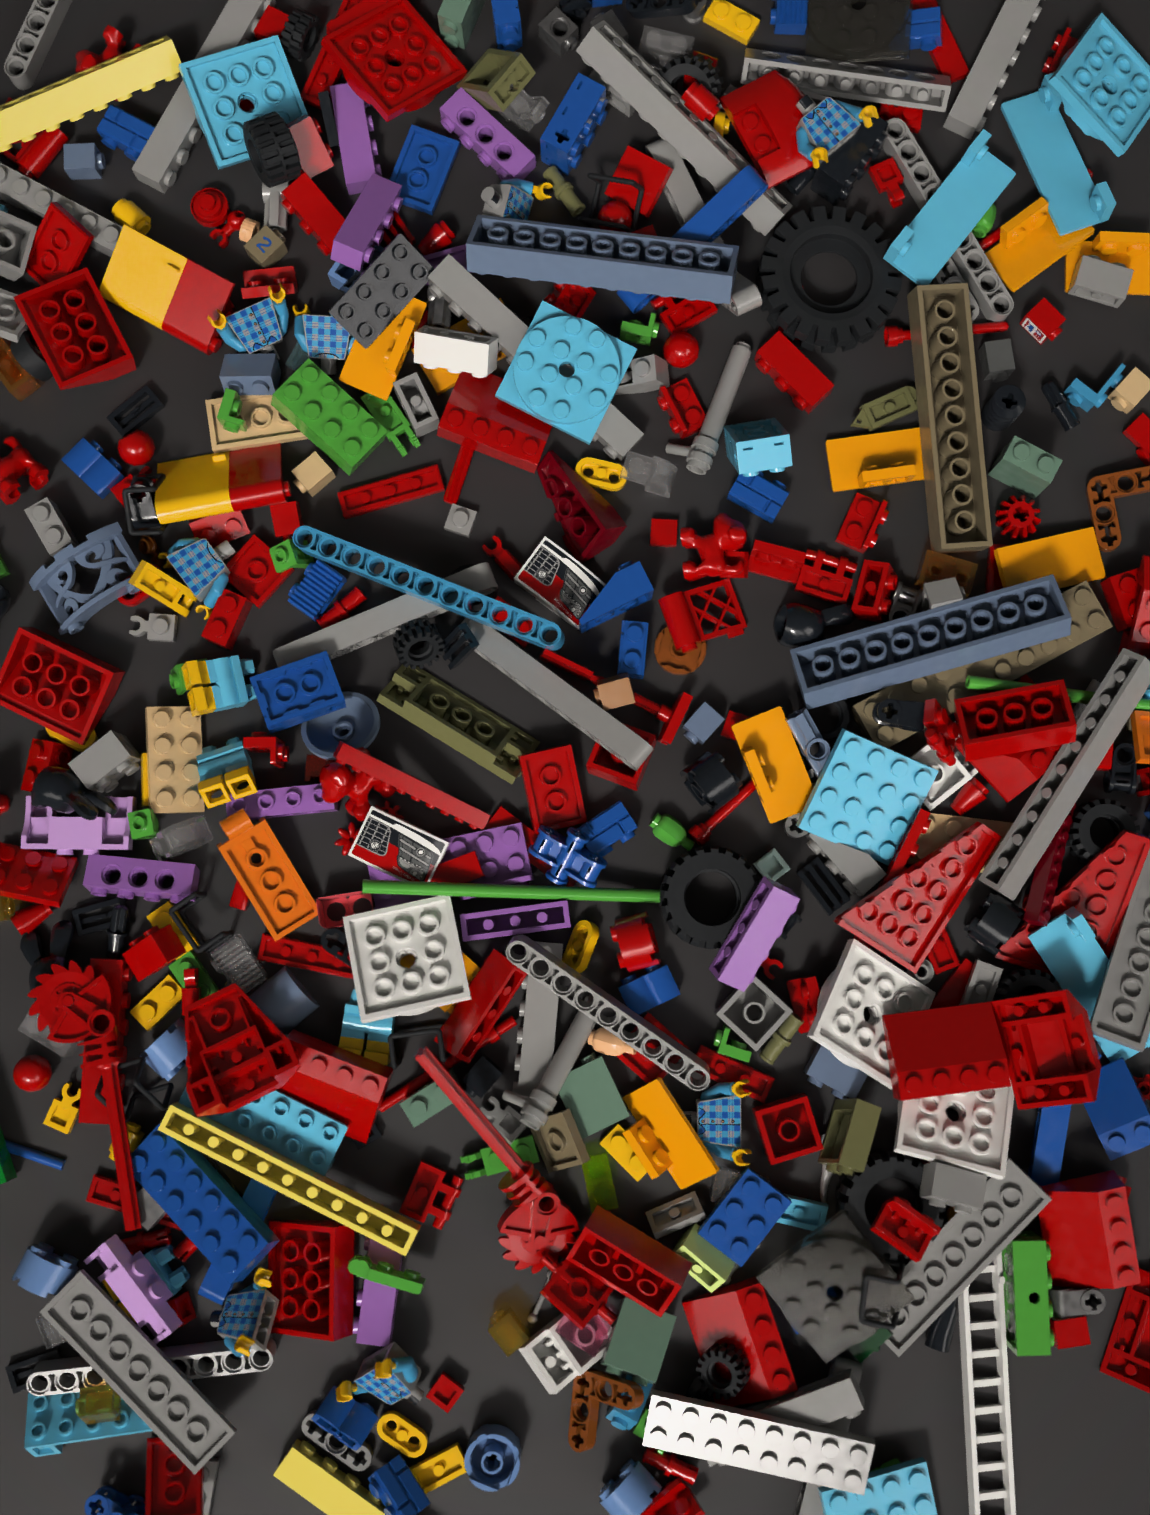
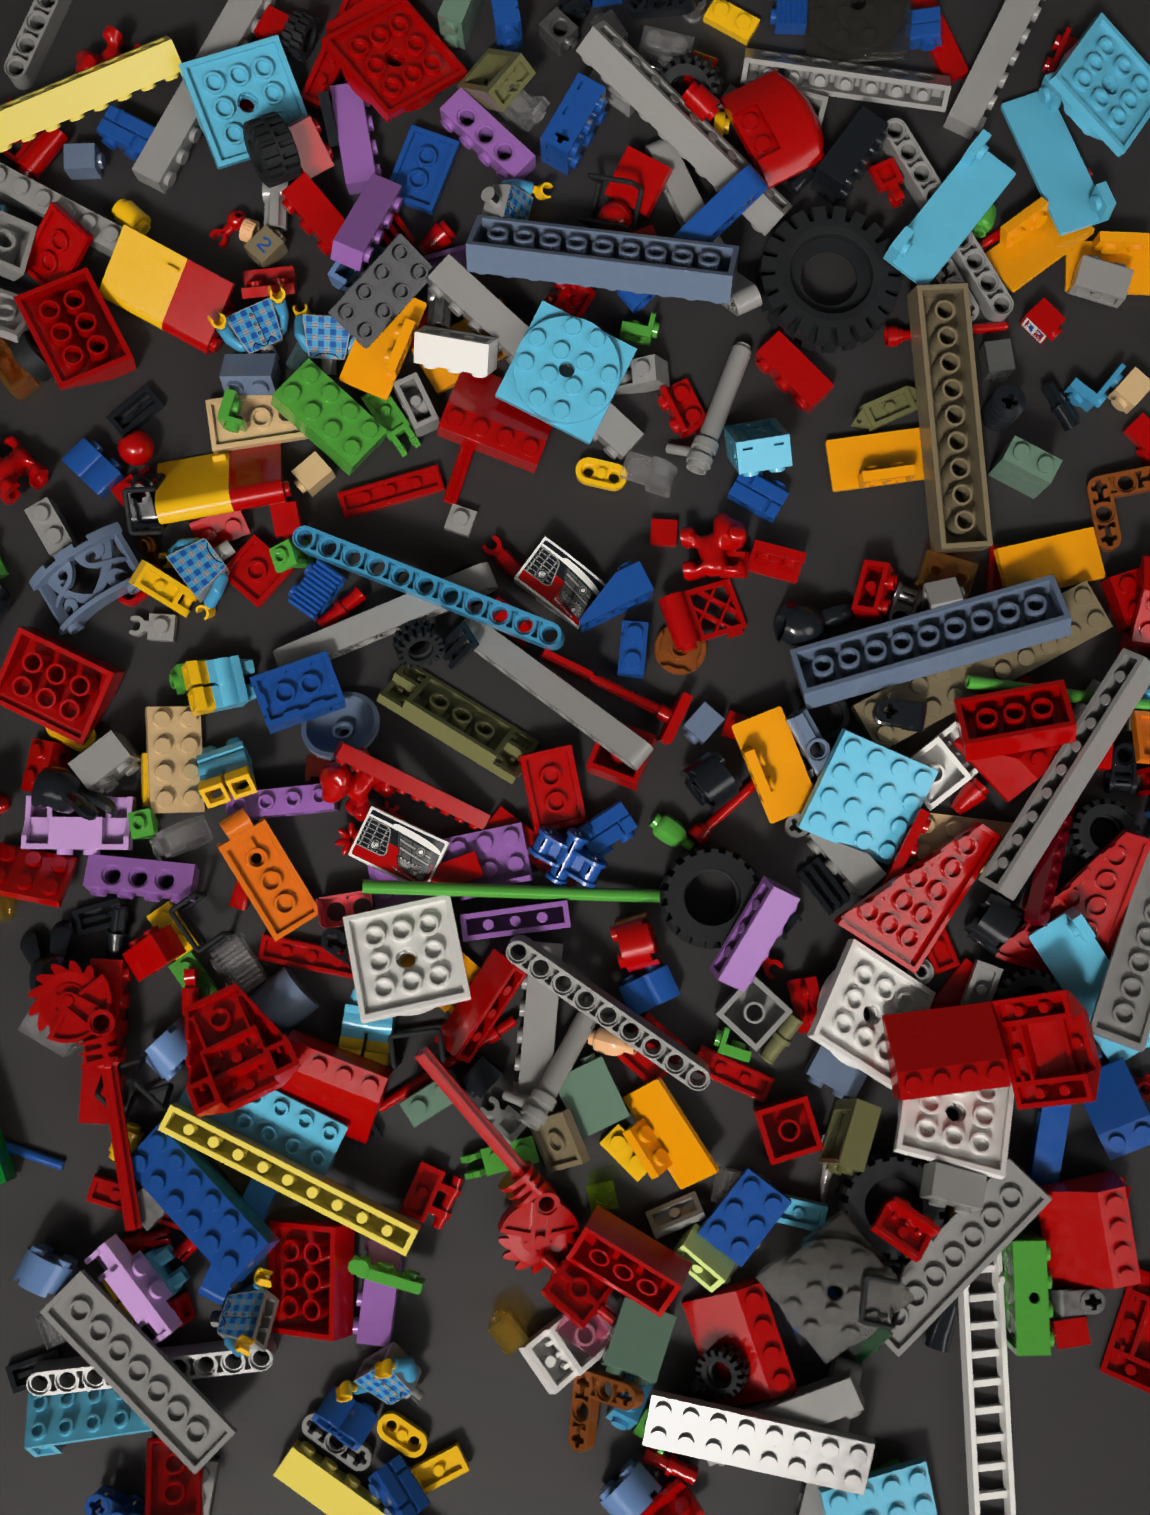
red cone [10,903,53,935] -> none
red piece [13,1054,52,1092] -> none
yellow plate [43,1082,81,1134] -> none
clear yellow brick [75,1384,121,1424] -> none
yellow plate [130,974,182,1031] -> none
red plate [190,188,230,228] -> none
red brick [201,588,253,651] -> none
red bracket [243,732,289,768] -> none
red plate [426,1371,465,1413] -> none
medium blue brick [464,1424,521,1492] -> none
light grey hinge [527,1270,552,1324] -> none
dark red wedge [536,450,627,564] -> none
olive pin [543,166,585,217] -> none
yellow plate [562,920,599,973] -> none
clear neon green plate [581,1152,613,1186] -> none
medium nougat brick [593,672,635,711] -> none
red plate [650,295,718,335] -> none
red piece [663,331,699,369] -> none
torso [683,1079,752,1166] -> none
light aqua tile [753,848,791,881] -> none
red plate [794,548,858,605] -> none
torso [796,94,879,169] -> none
red bracket [835,492,889,554] -> none
red plate [877,103,923,133] -> none
red plate [923,698,959,766] -> none
red gear [995,495,1041,540] -> none

